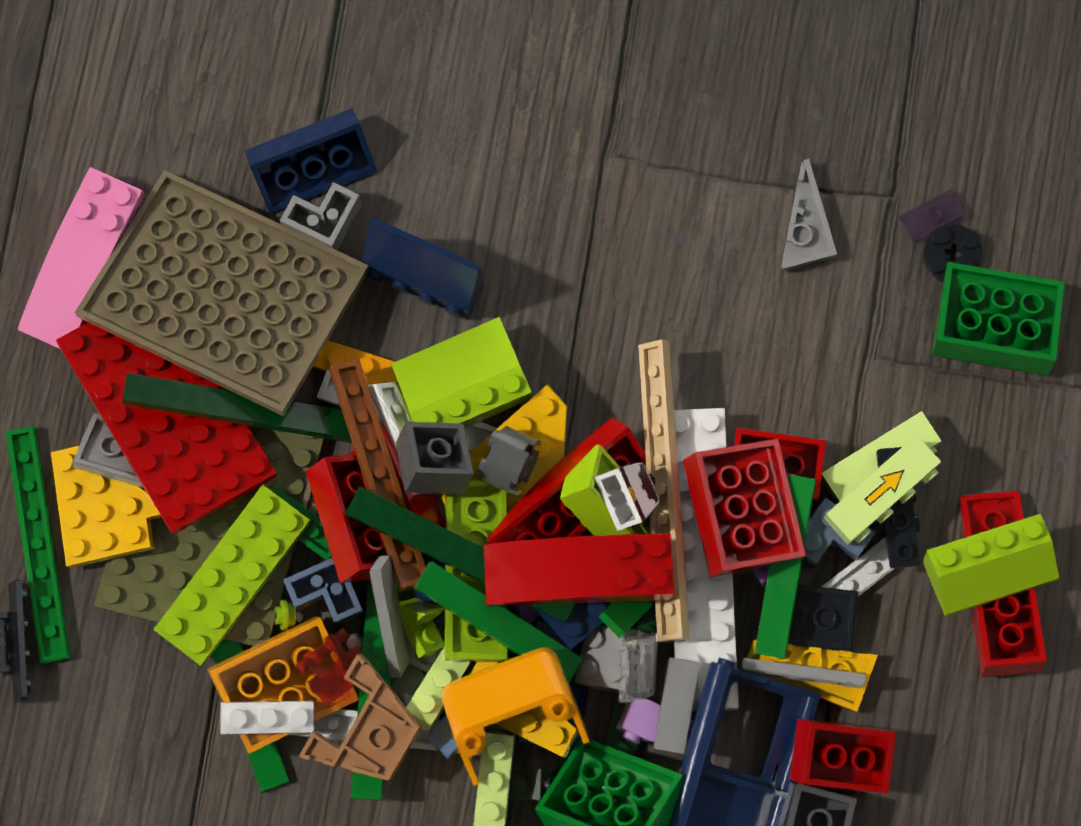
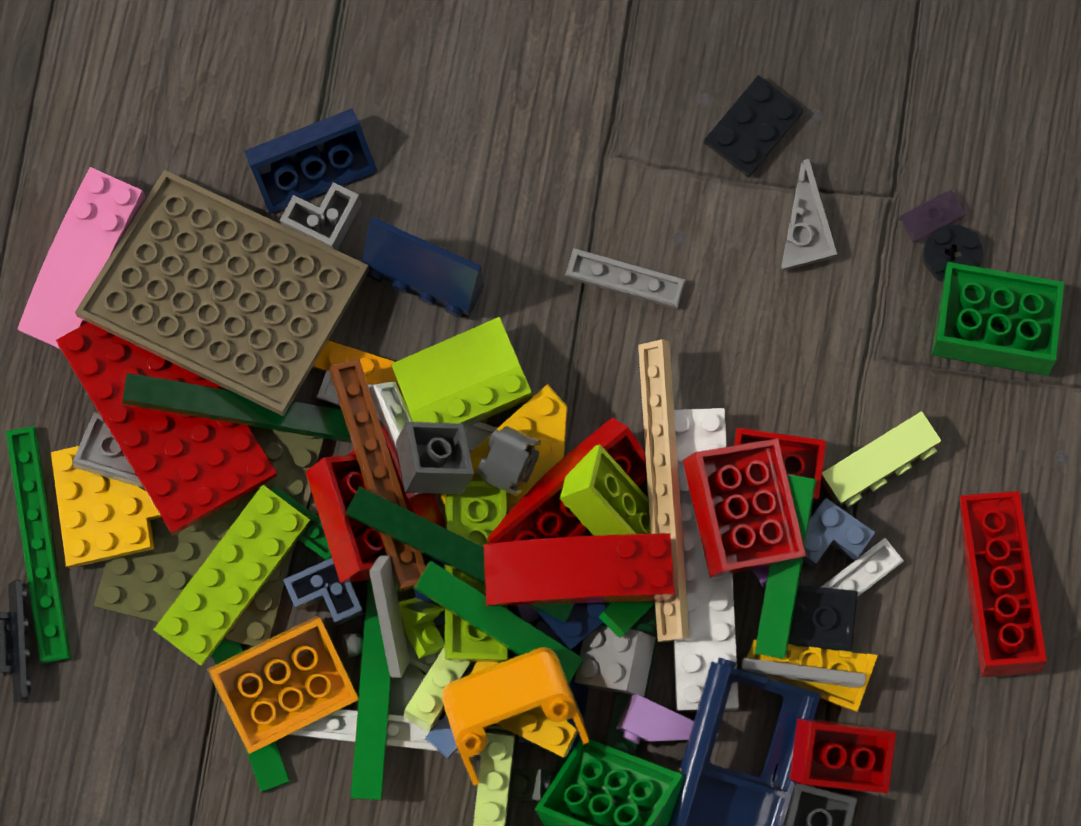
white plate [220,701,314,734] -> none
lime plate [274,600,296,630] -> none
clear red plate [295,628,365,707] -> none
medium nougat wing [299,653,422,781] -> none
white torso [594,462,659,531] -> none
clear slope [619,632,658,703] -> none
light grey tile [653,657,700,754] -> none
yellowish green brick [824,435,941,545] -> none
black bracket [876,447,920,569] -> none
lime slope [923,514,1059,617] -> none
none -> light grey tile [565,248,686,309]
none -> black plate [704,75,803,178]

